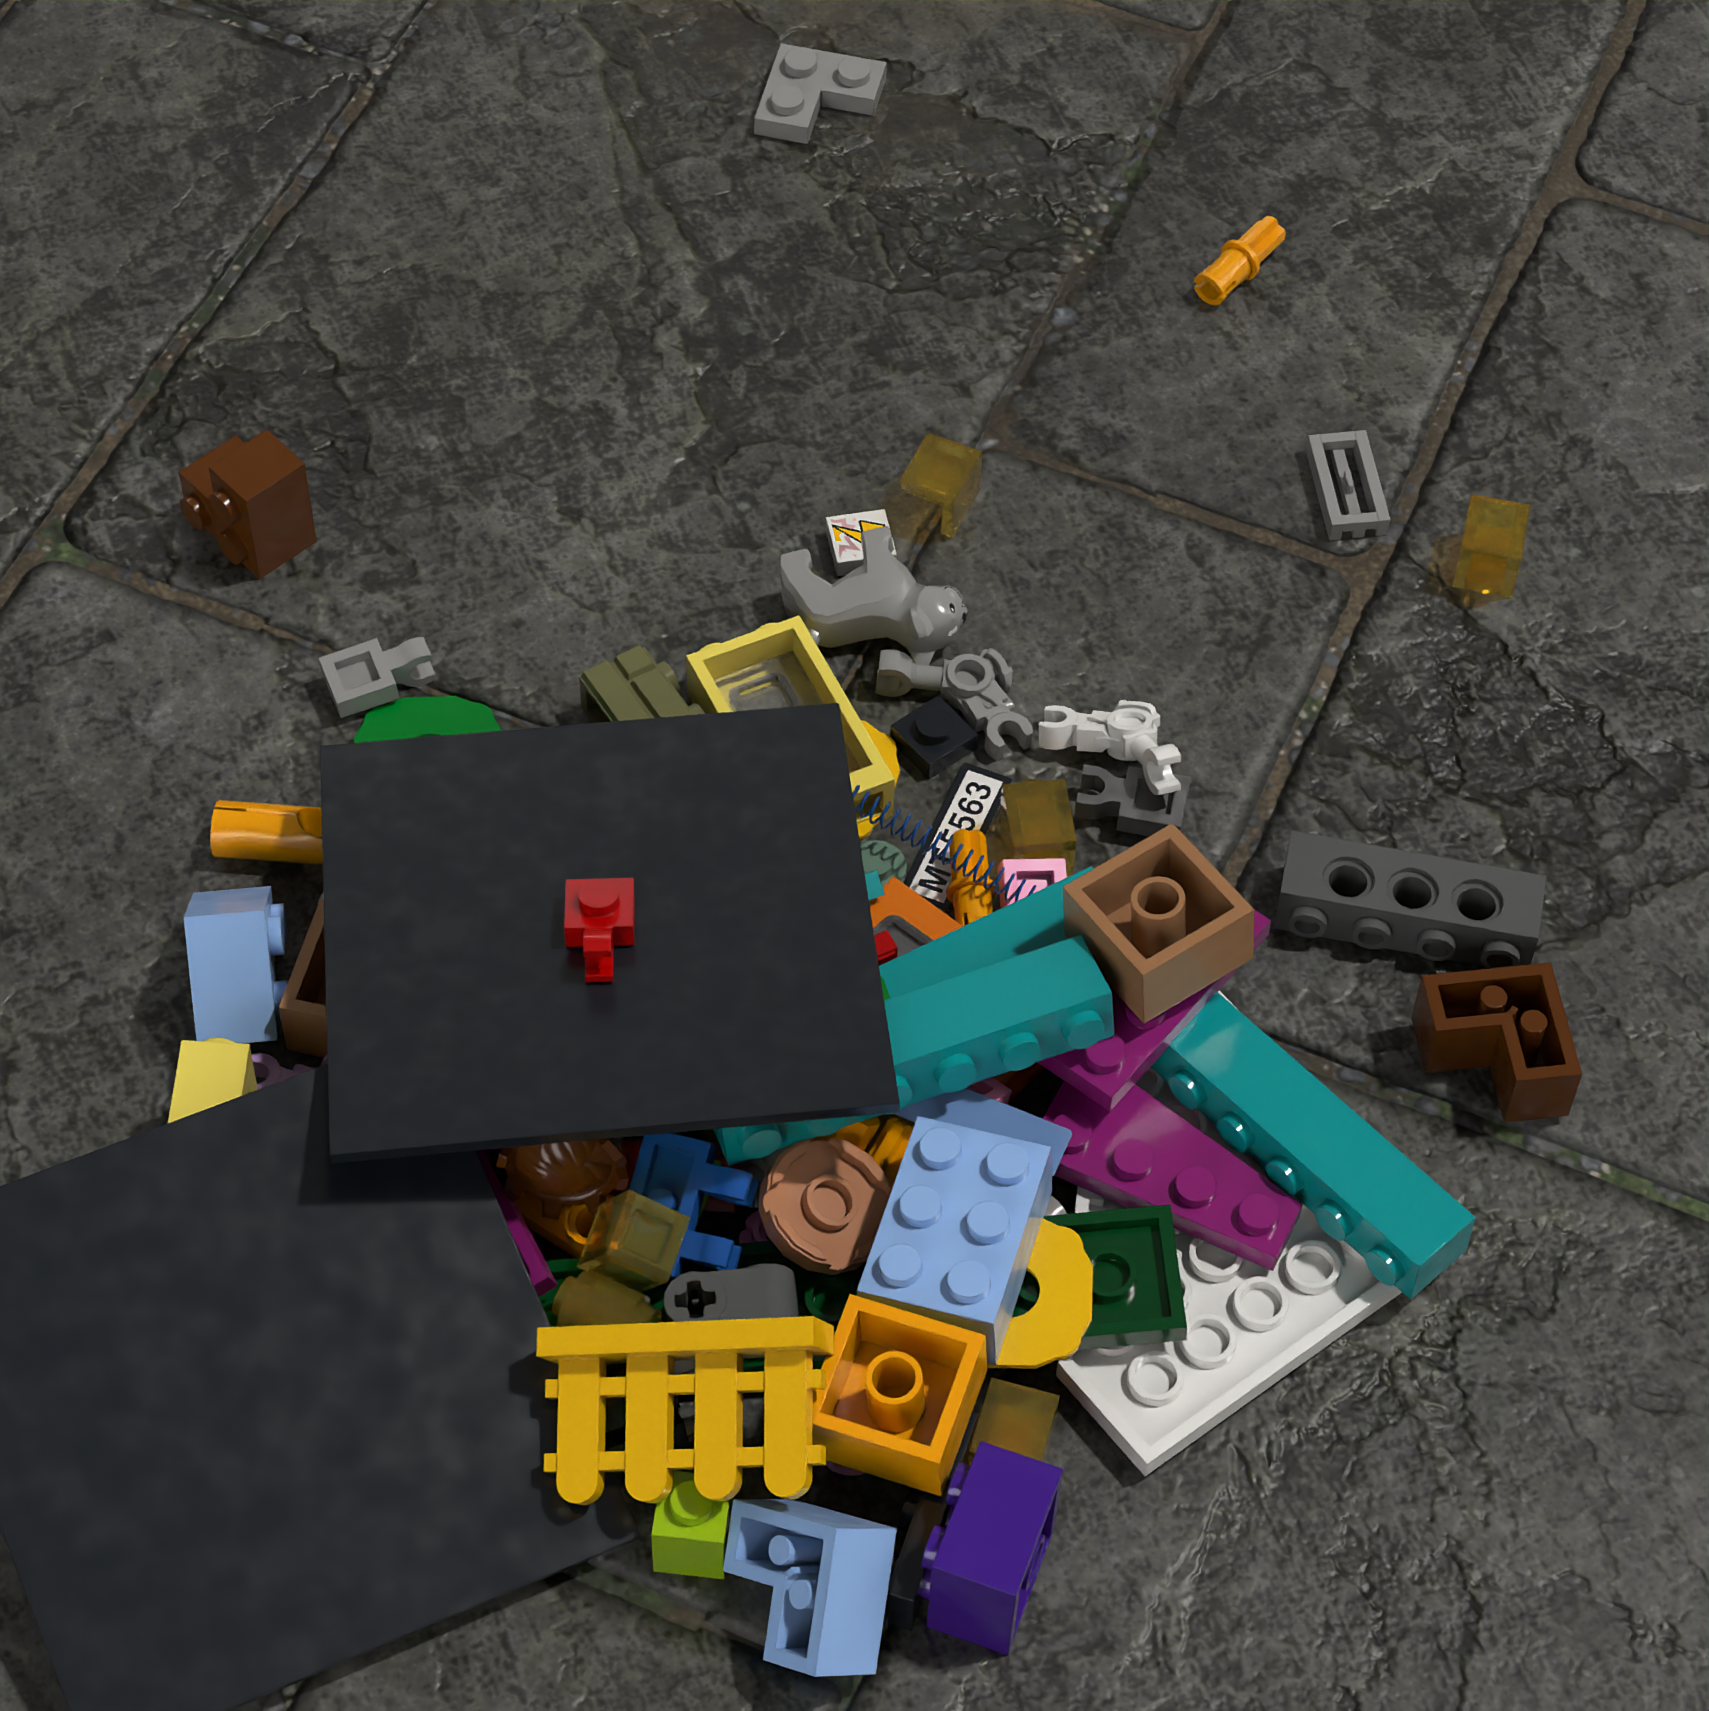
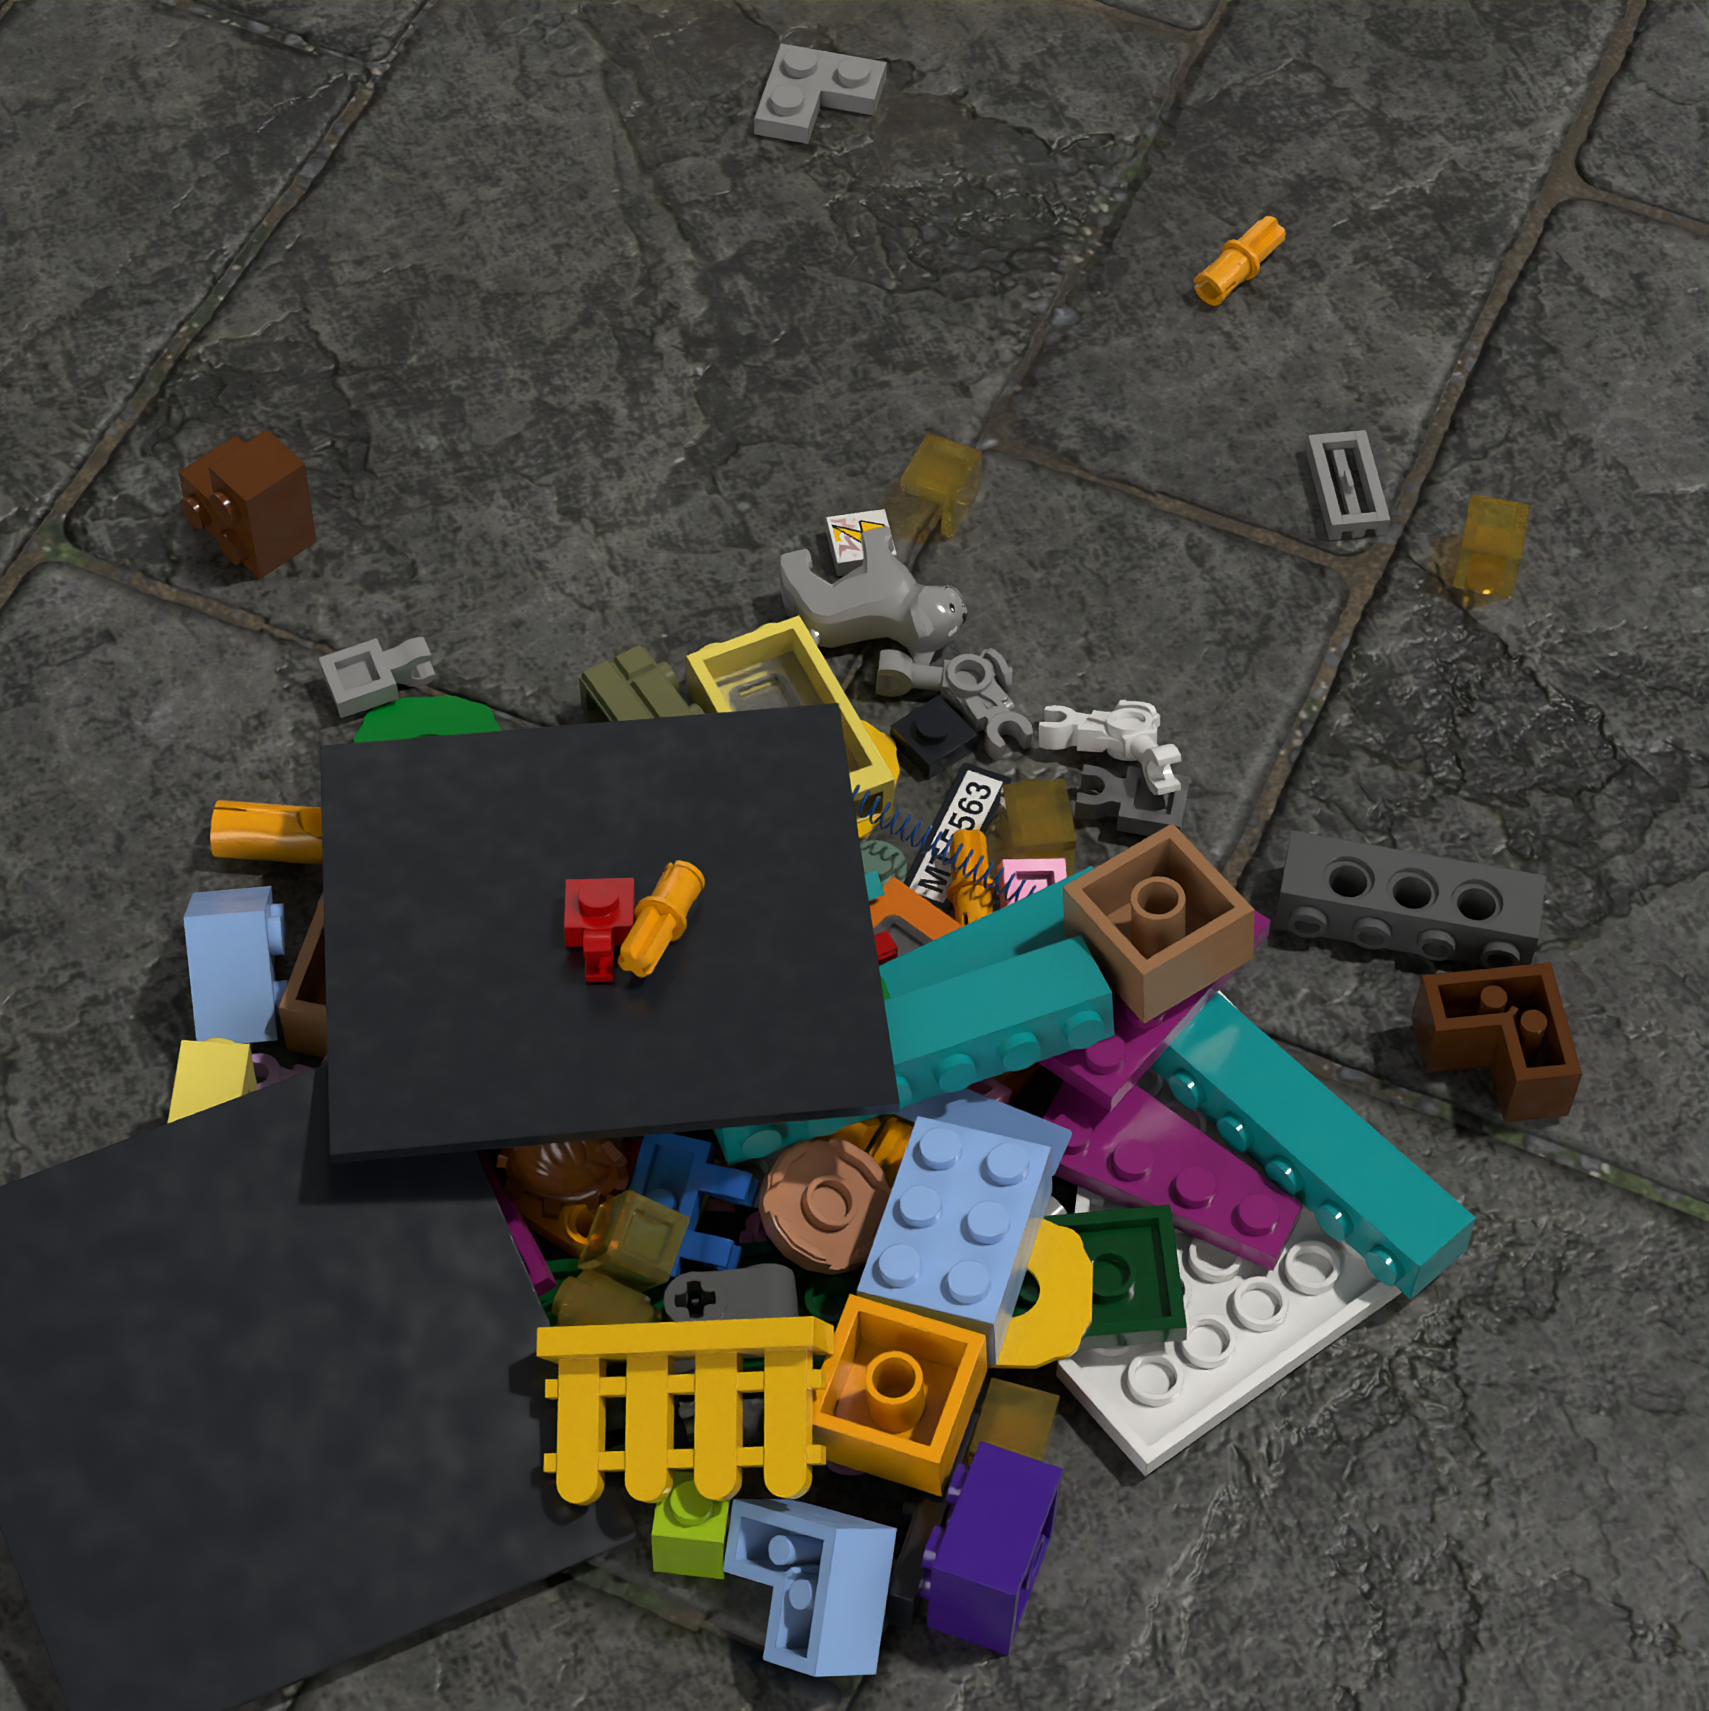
none -> light orange axle [618,860,705,977]

